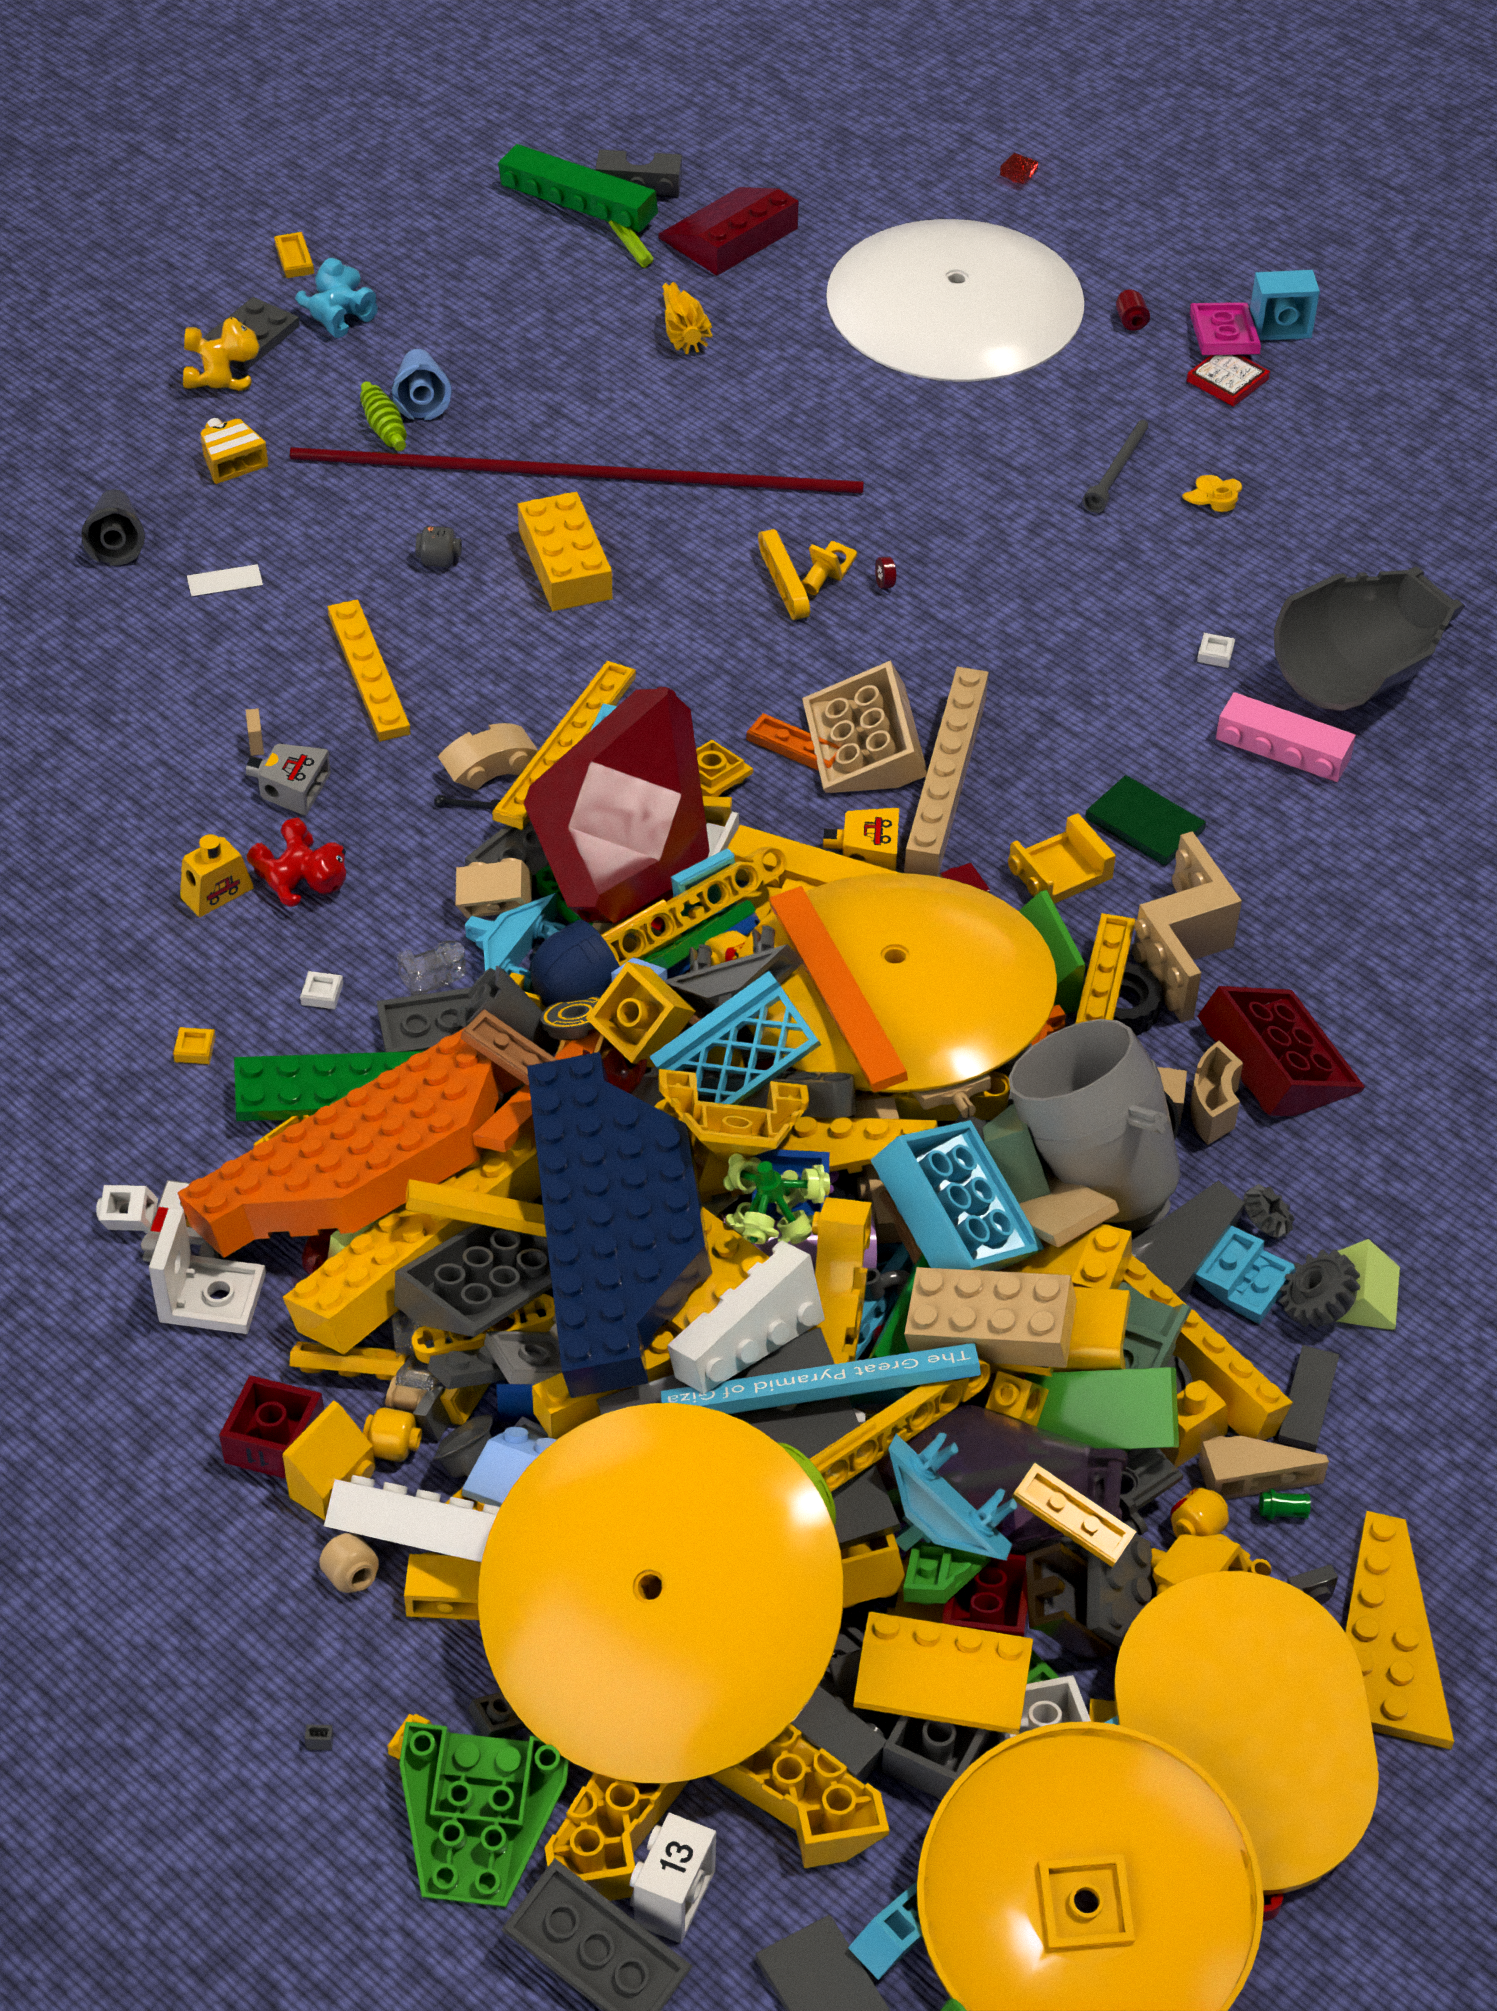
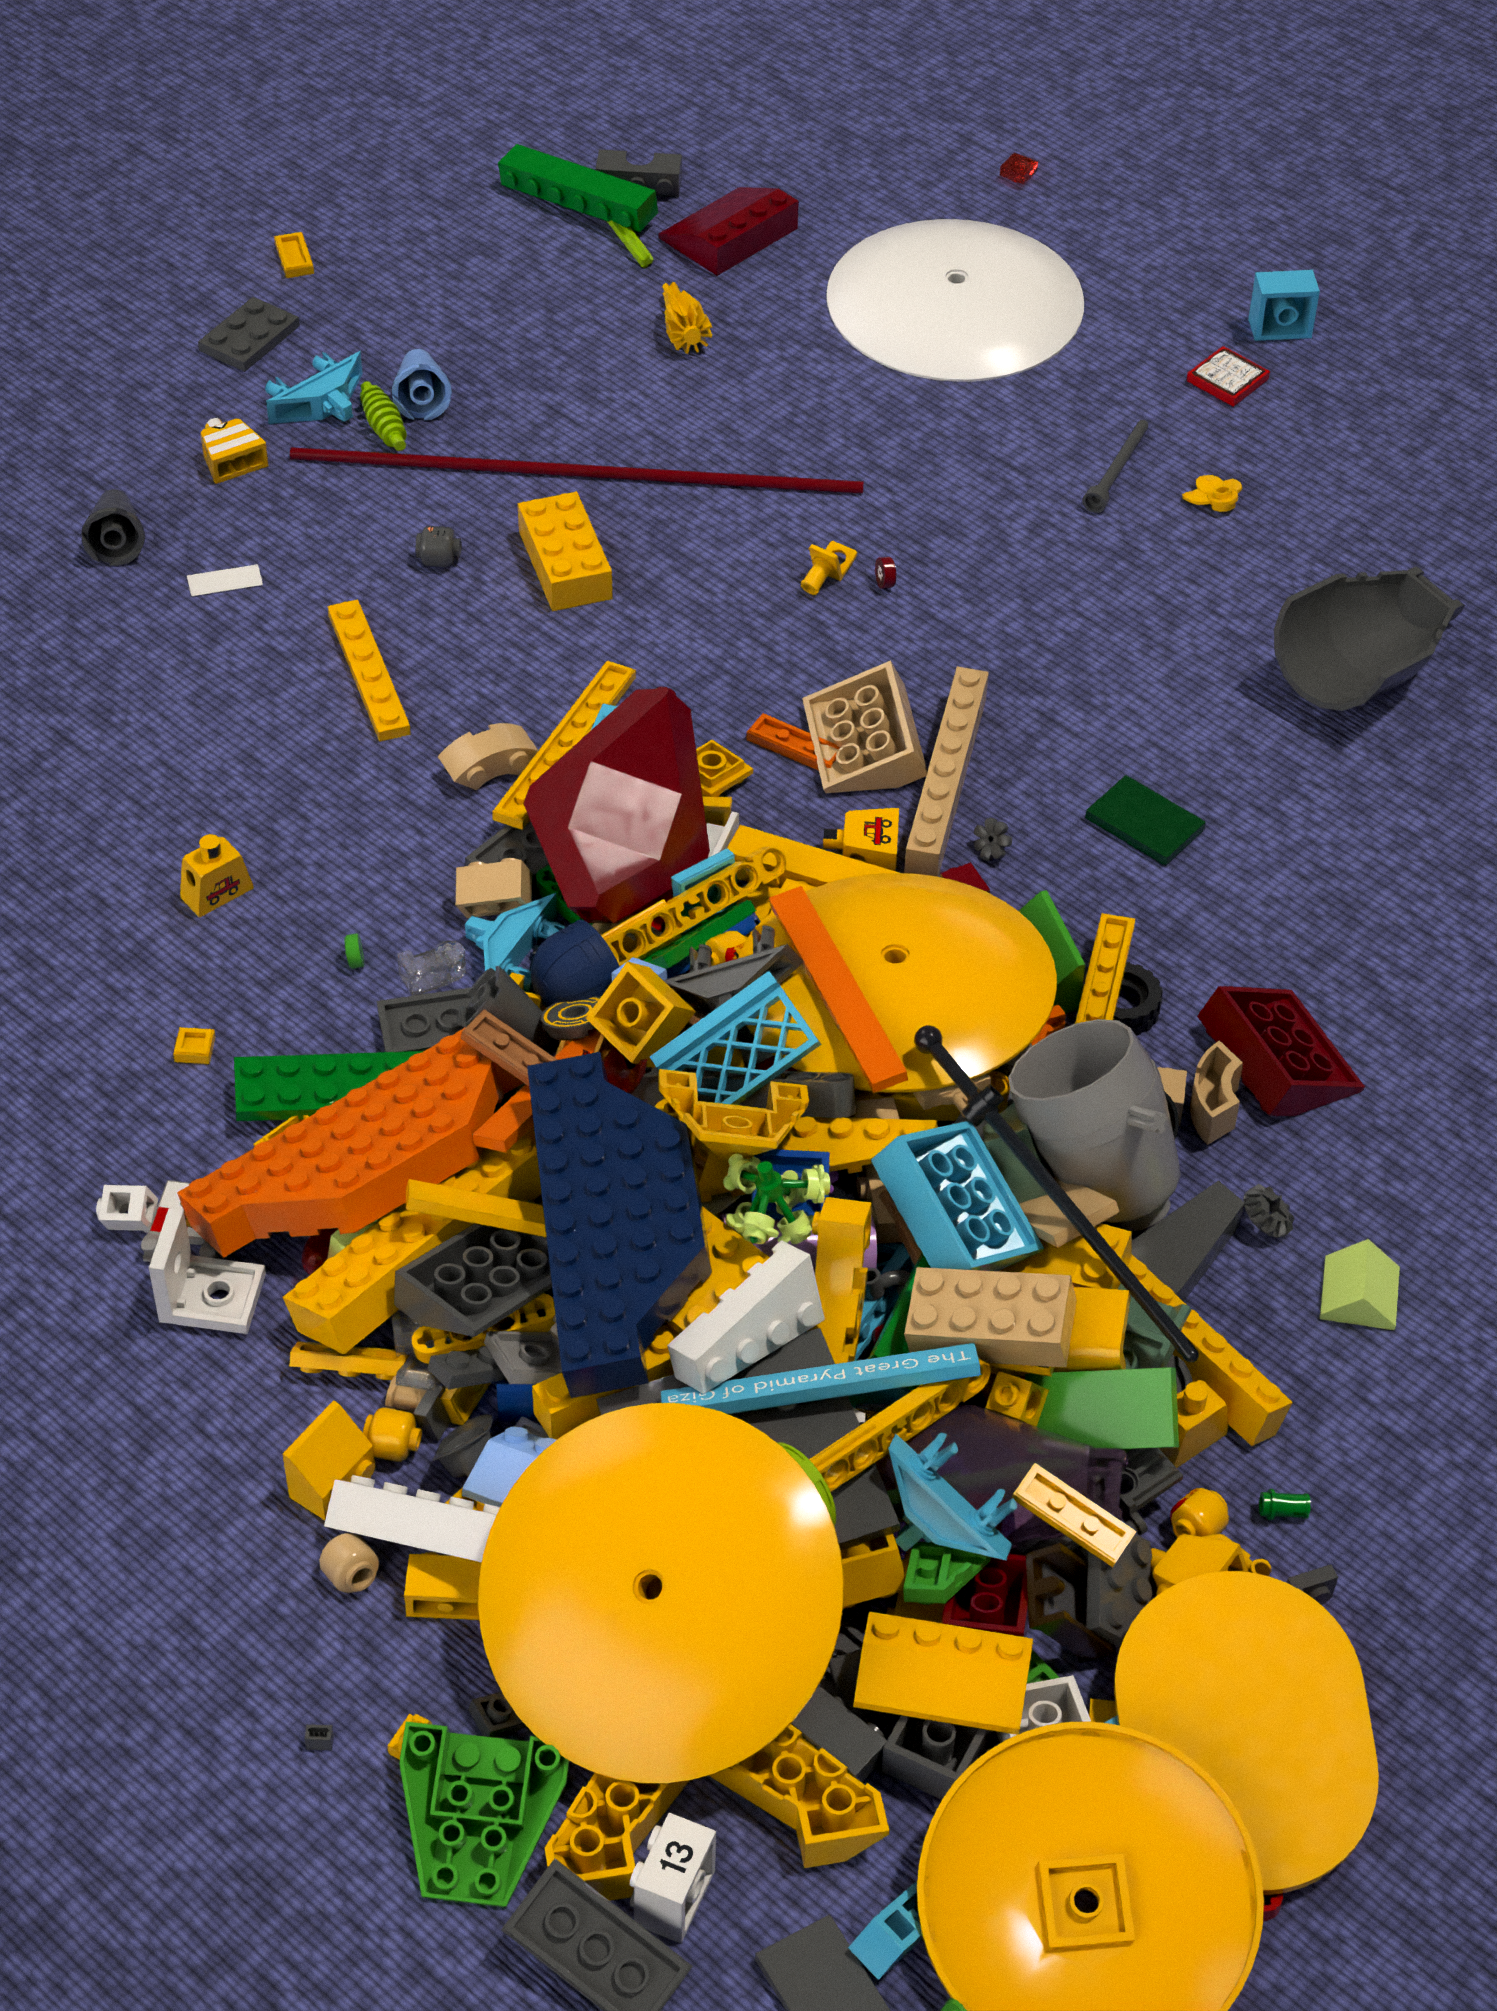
yellow animal [183,317,260,391] -> none
dark red brick [219,1375,324,1479] -> none
tan tile [246,708,264,756] -> none
light grey torso [246,744,331,816] -> none
red animal [246,817,346,907] -> none
medium azure animal [295,258,378,338] -> none
white tile [300,971,343,1009] -> none
black hinge [434,795,501,812] -> none
yellow beam [758,529,810,620] -> none
yellow panel [1008,813,1116,904] -> none
dark red brick [1116,289,1150,331] -> none
tan bracket [1131,831,1242,1023] -> none
dark pink tile [1189,303,1261,355] -> none
medium azure slope [1195,1226,1296,1324] -> none
white tile [1197,633,1235,668] -> none
tan slope [1198,1435,1329,1500] -> none
bright pink brick [1216,692,1356,782] -> none
dark grey tile [1277,1345,1340,1453] -> none
dark grey gear [1279,1249,1360,1328] -> none
yellow wing [1345,1511,1454,1750] -> none
none -> medium azure connector [265,351,363,424]
none -> bright green tile [344,933,365,969]
none -> black bar [914,1025,1199,1362]
none -> dark grey plant [973,818,1012,861]

